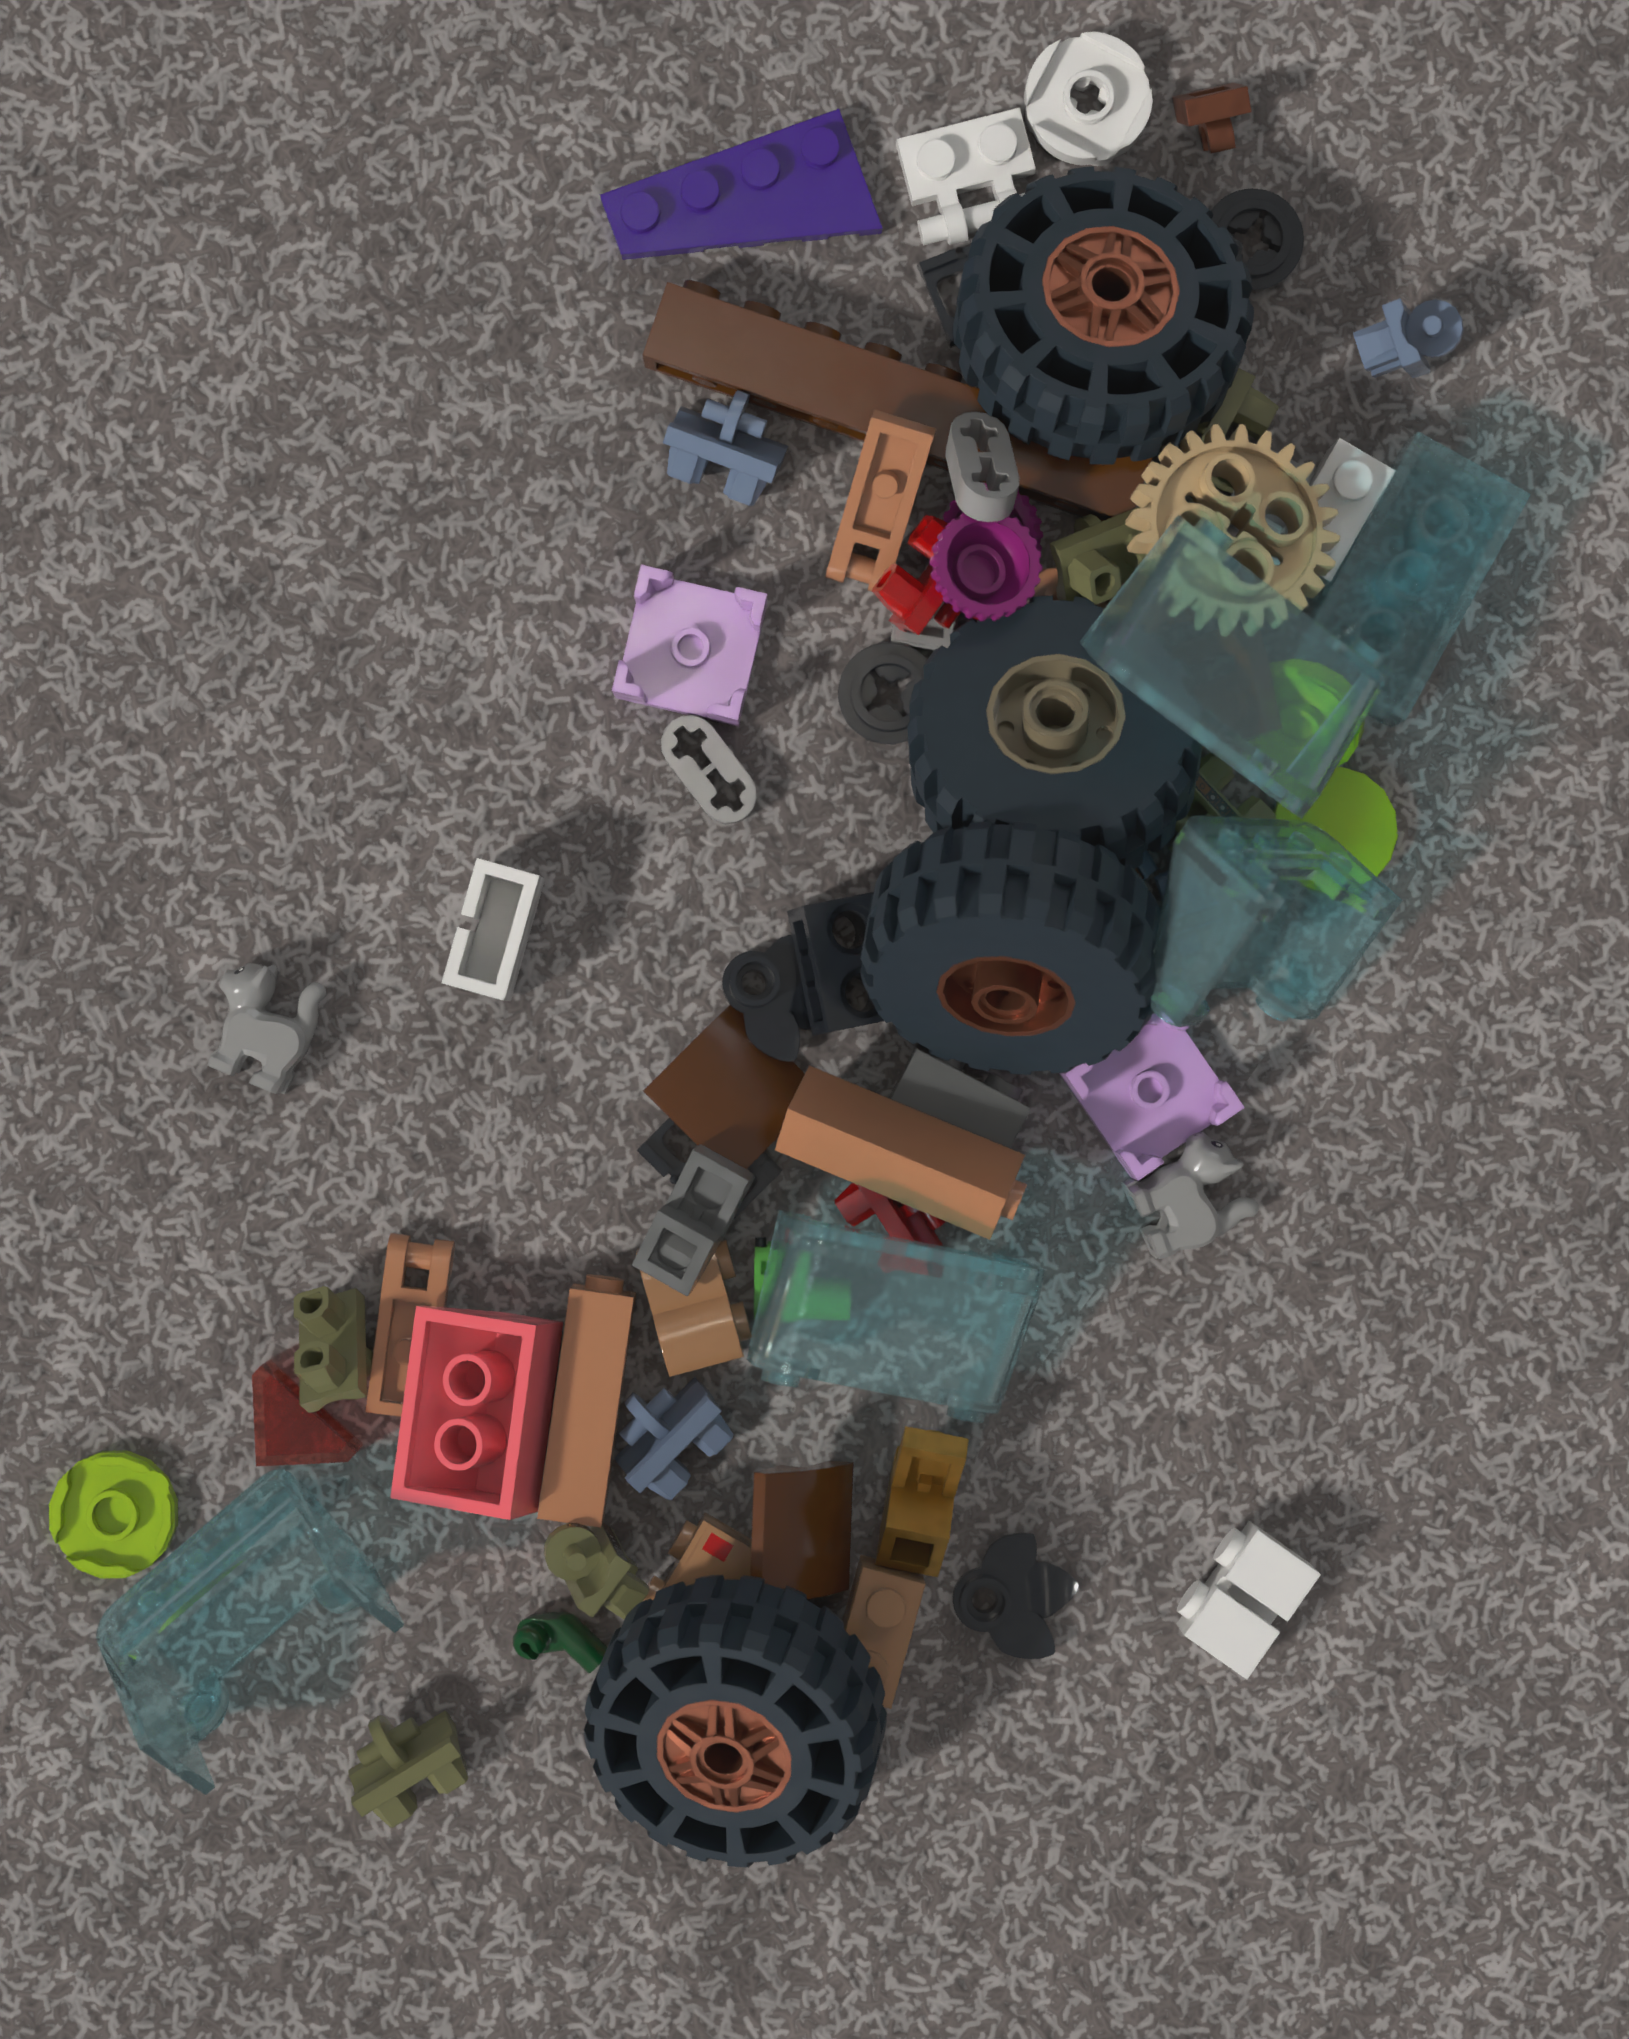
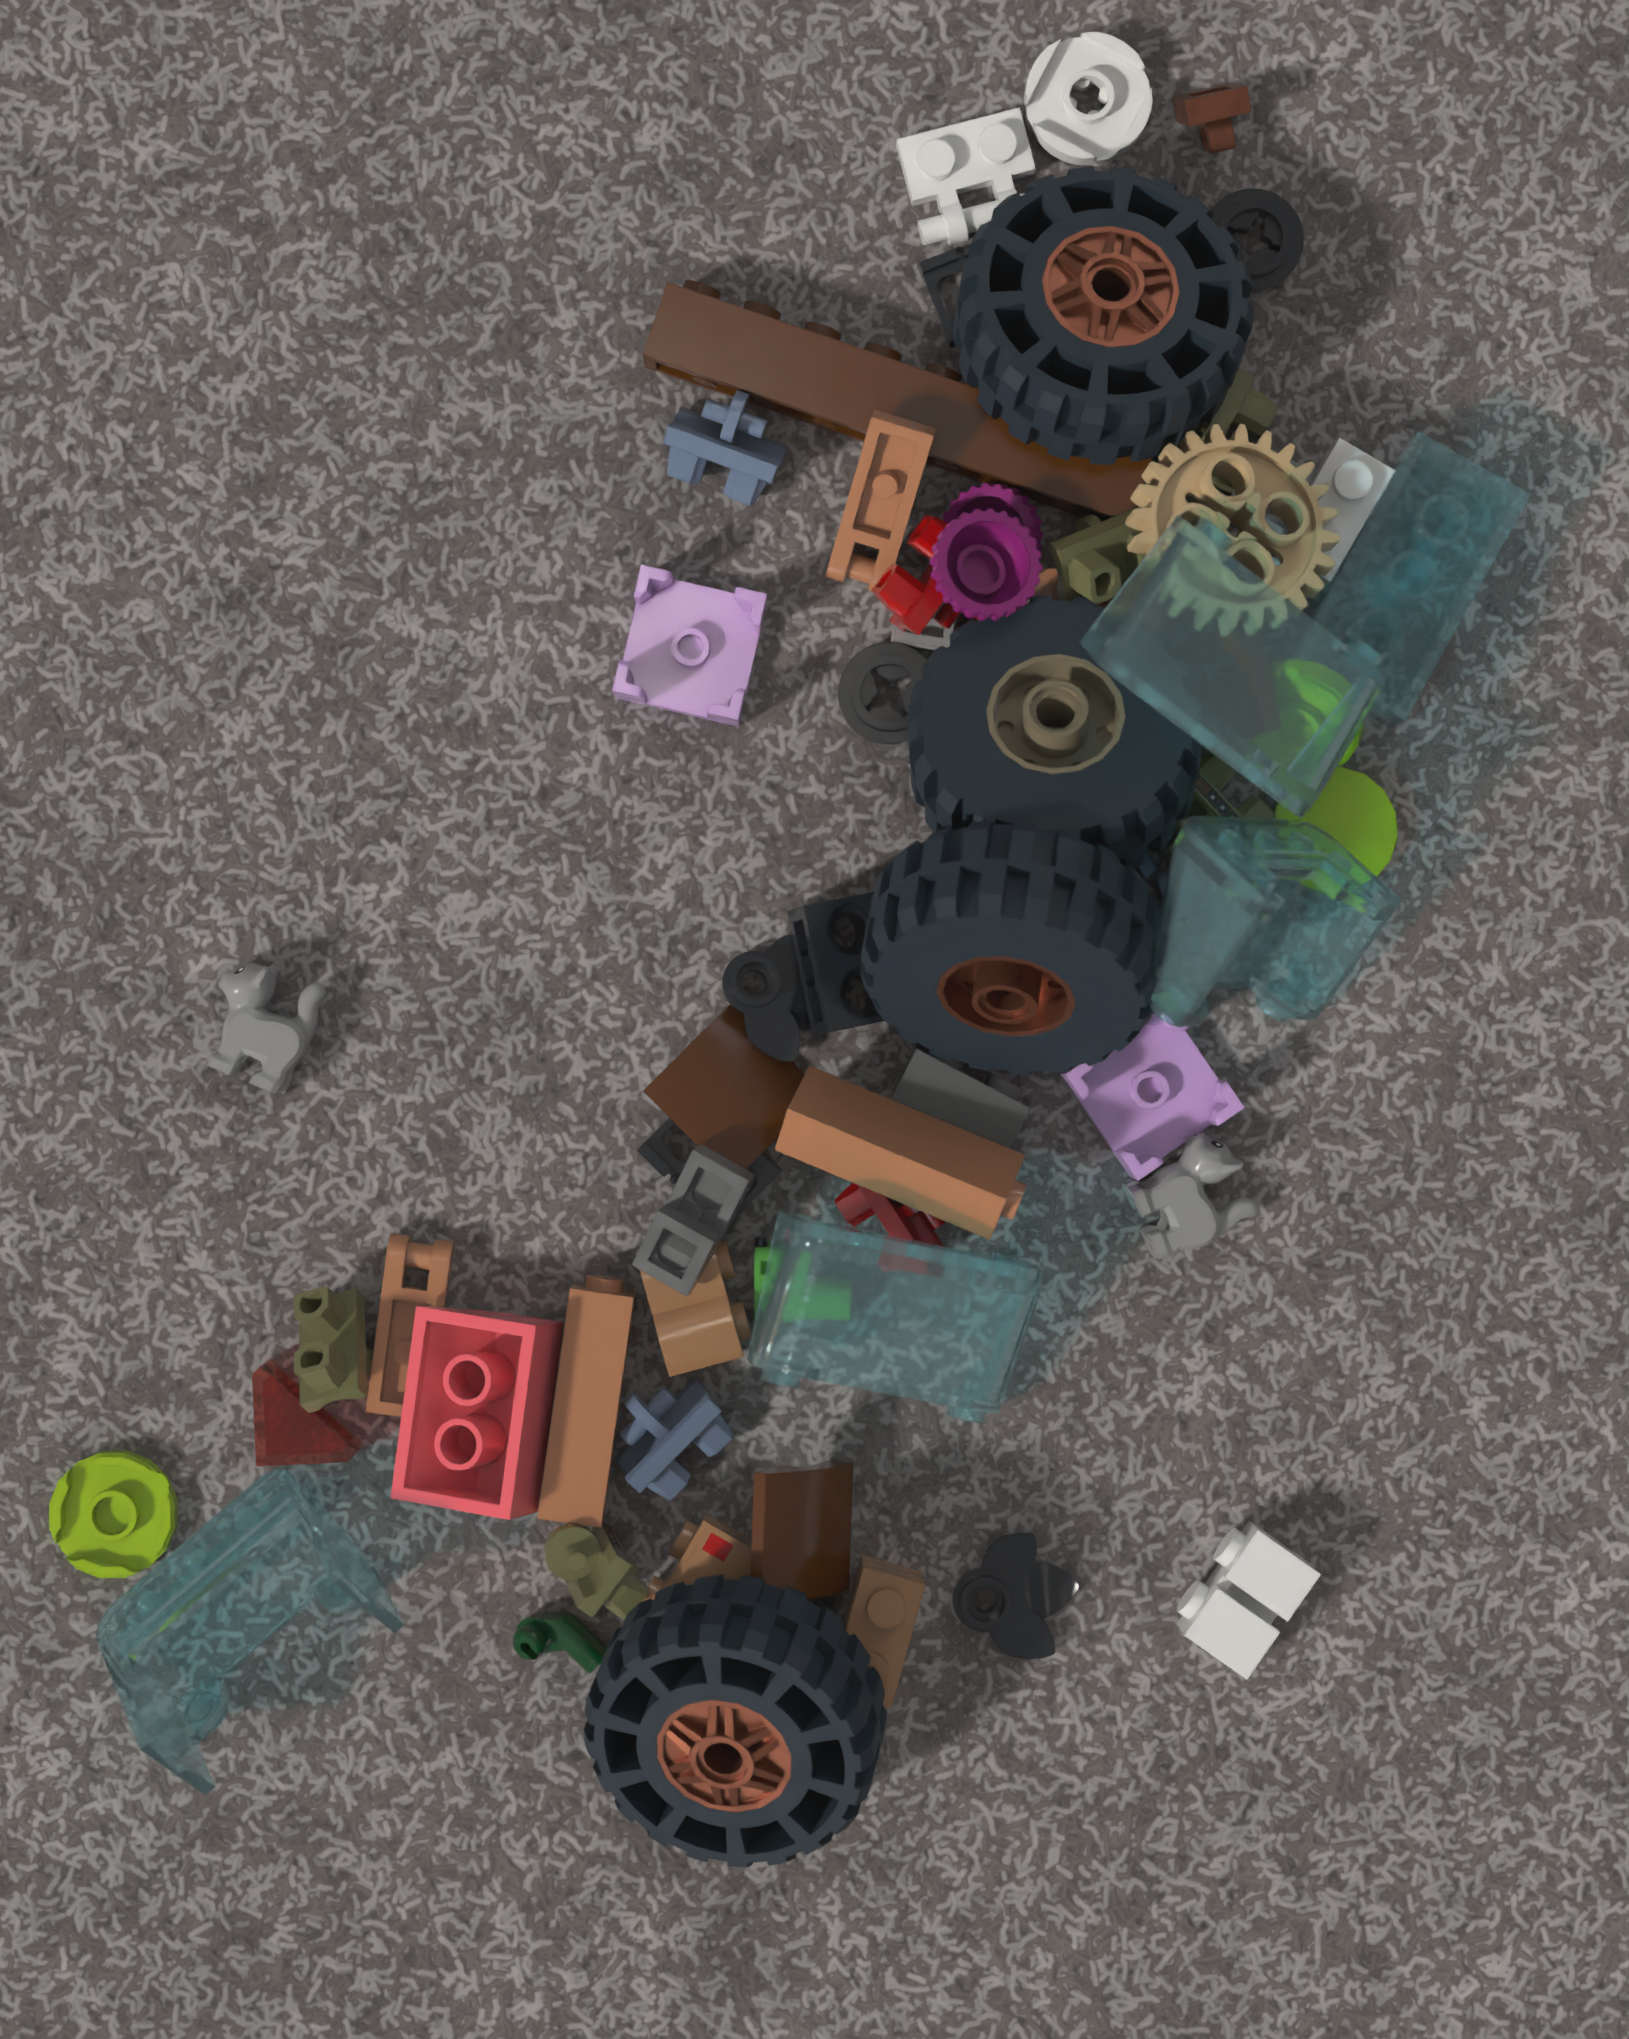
olive hips [348,1710,468,1828] -> none
white piece [442,858,545,1001] -> none
dark purple wing [600,109,883,260] -> none
light grey beam [661,715,757,825] -> none
pearl gold brick [875,1426,969,1577] -> none
light grey beam [945,412,1019,522] -> none
sand blue hips [1353,298,1464,378] -> none

